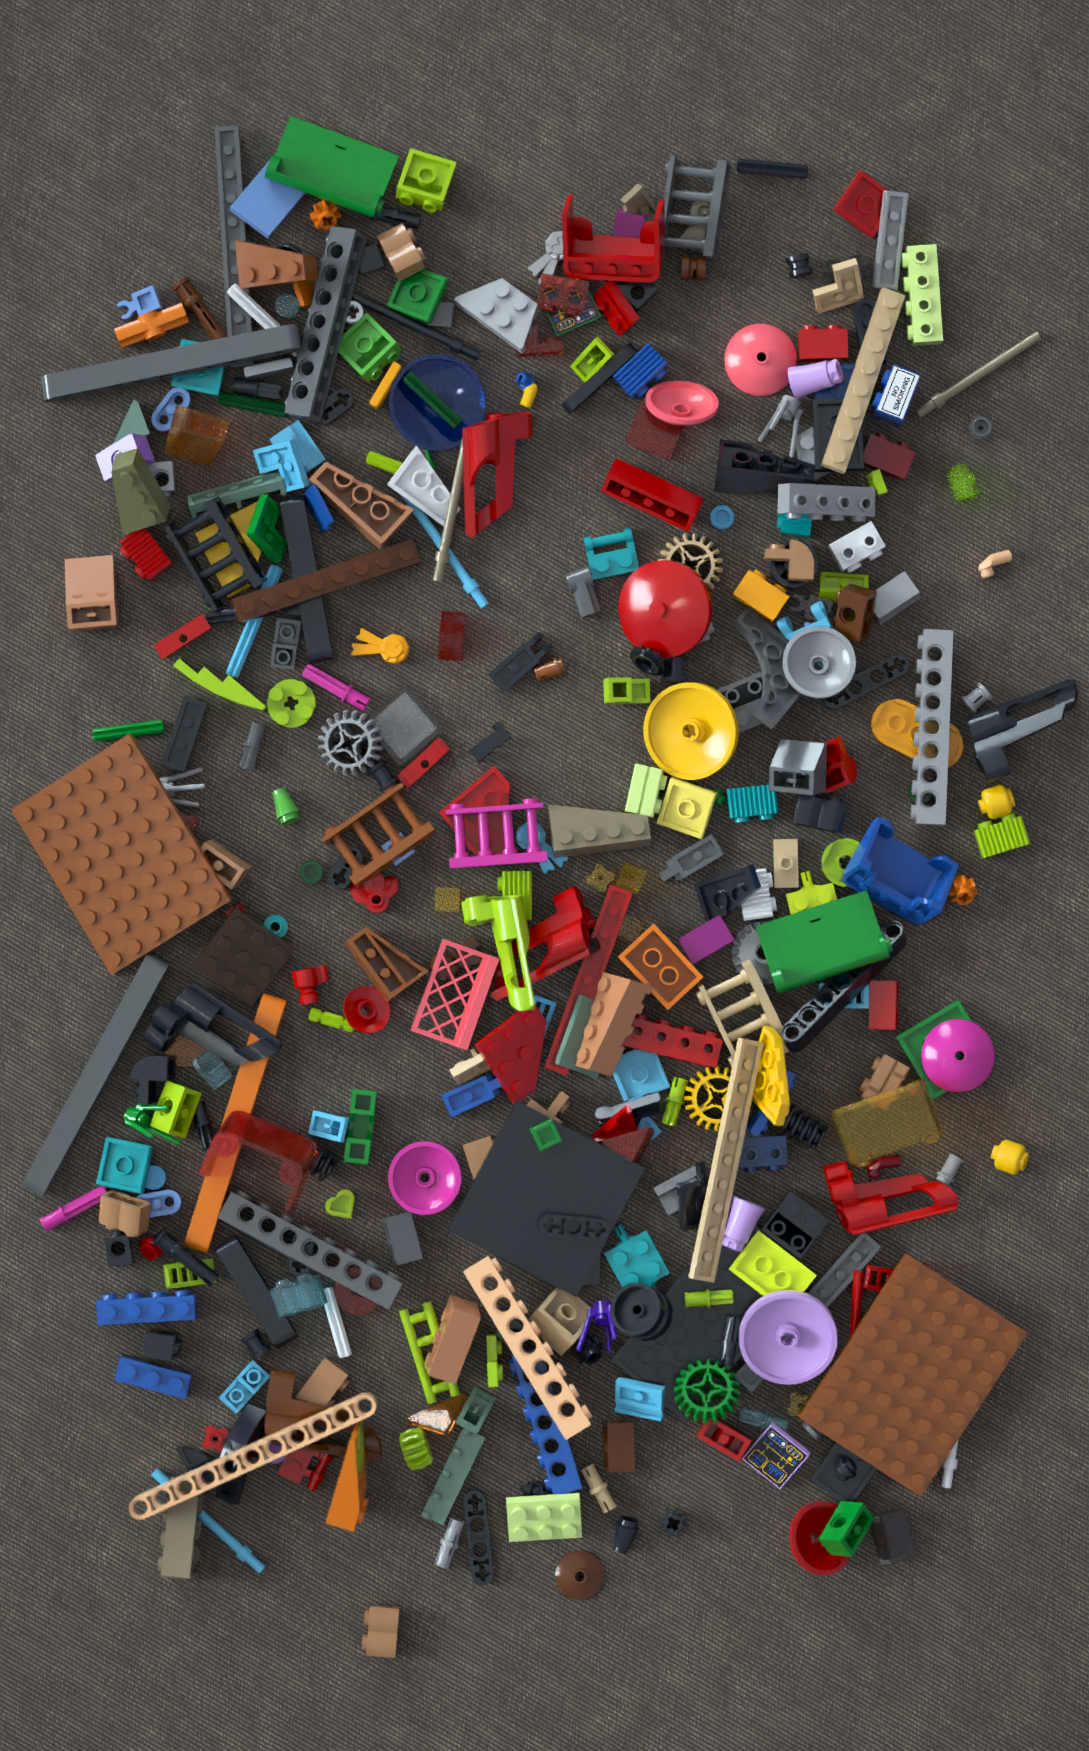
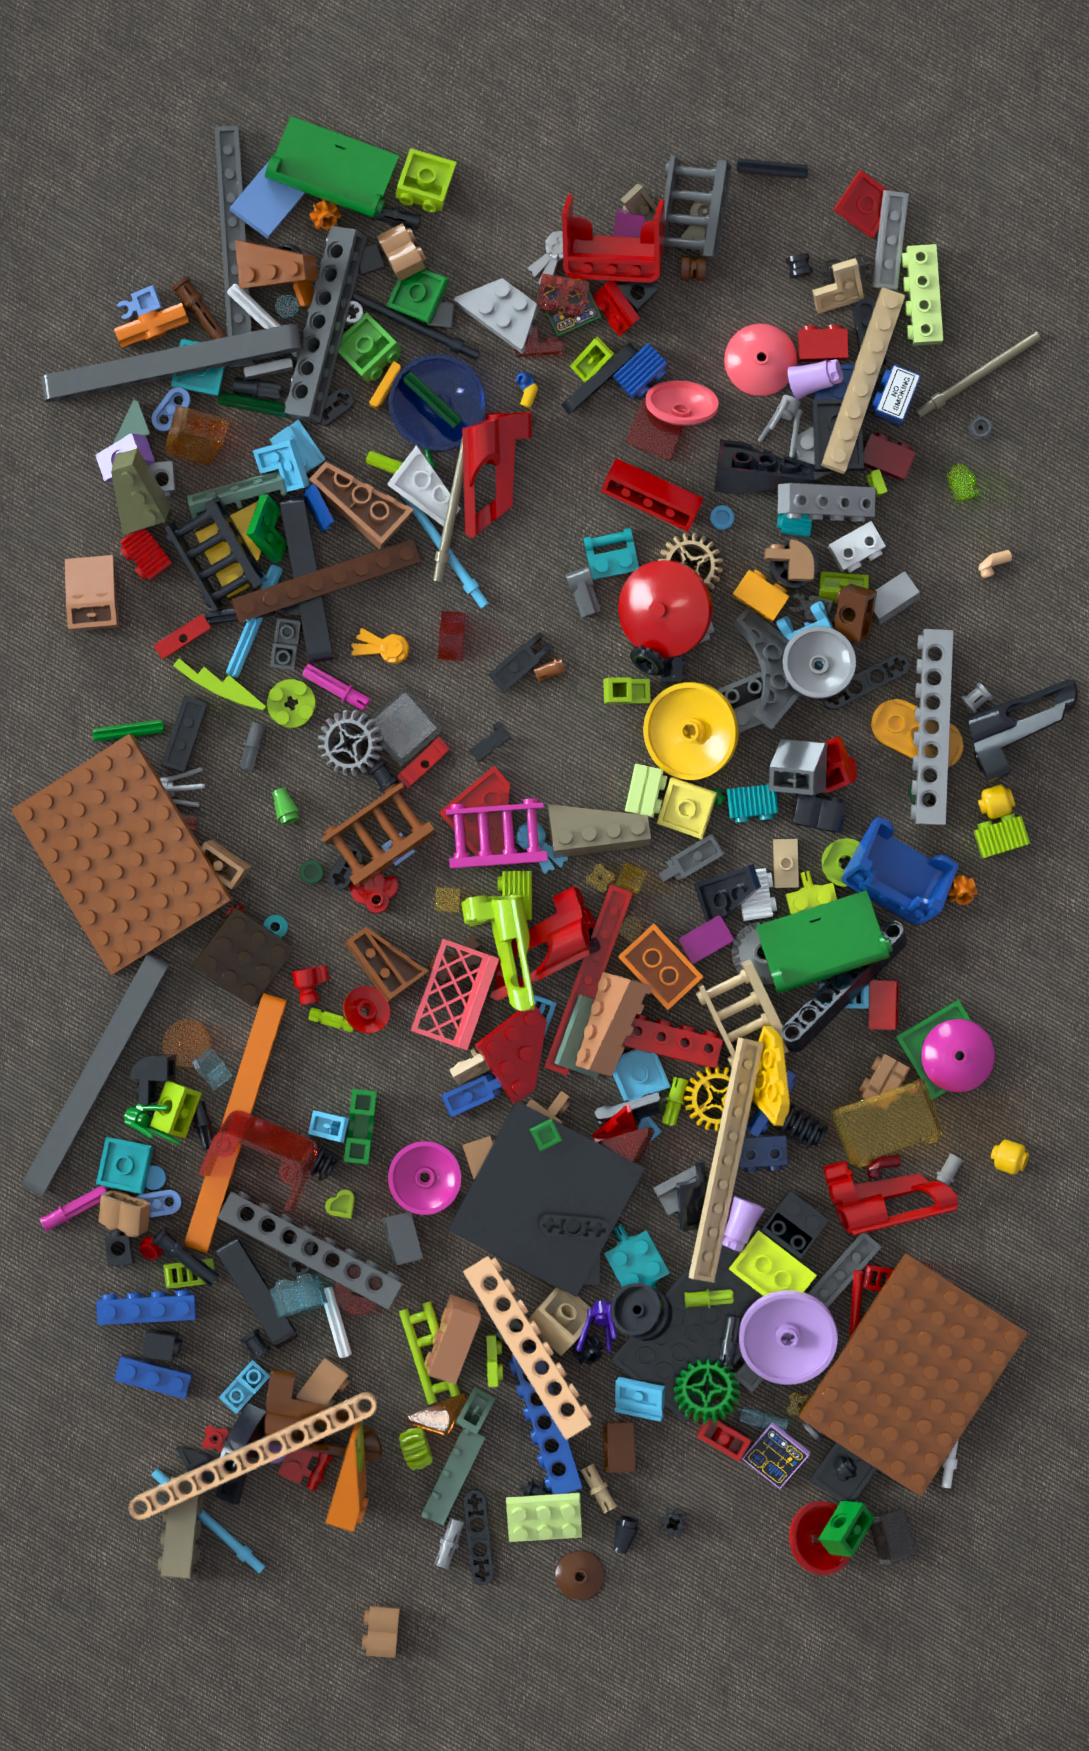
black panel [143,982,282,1066] -> none

